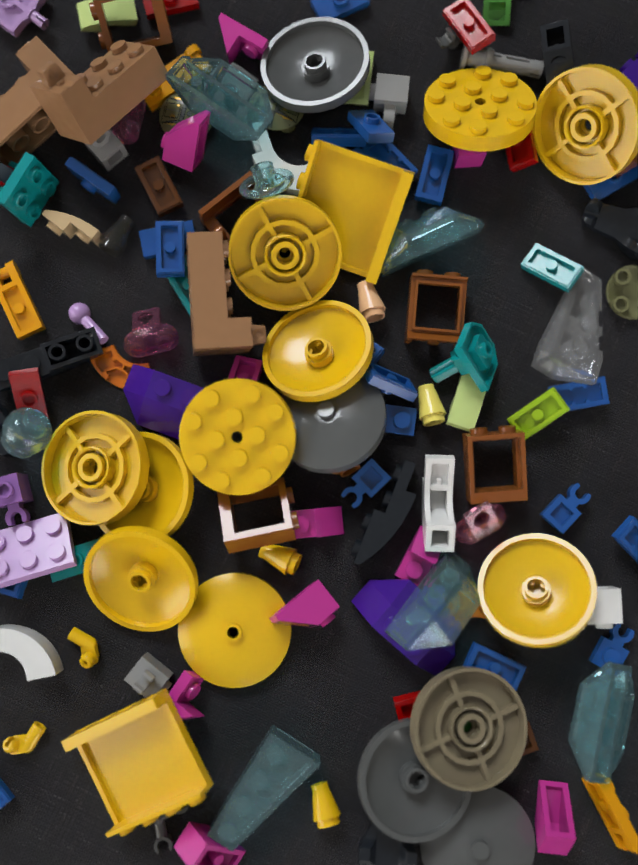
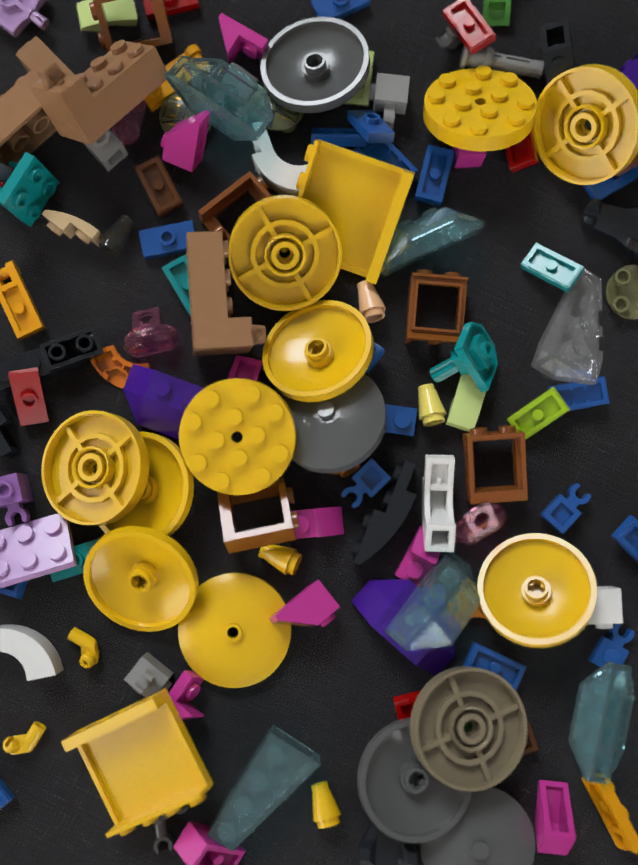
clear light blue piece [1,407,52,458] -> none
blue plate [65,157,121,204] -> none
lavender bar [68,303,109,344] -> none
blue plate [155,221,185,278] -> none
clear light blue piece [239,161,294,199] -> none
blue plate [364,362,418,402] -> none

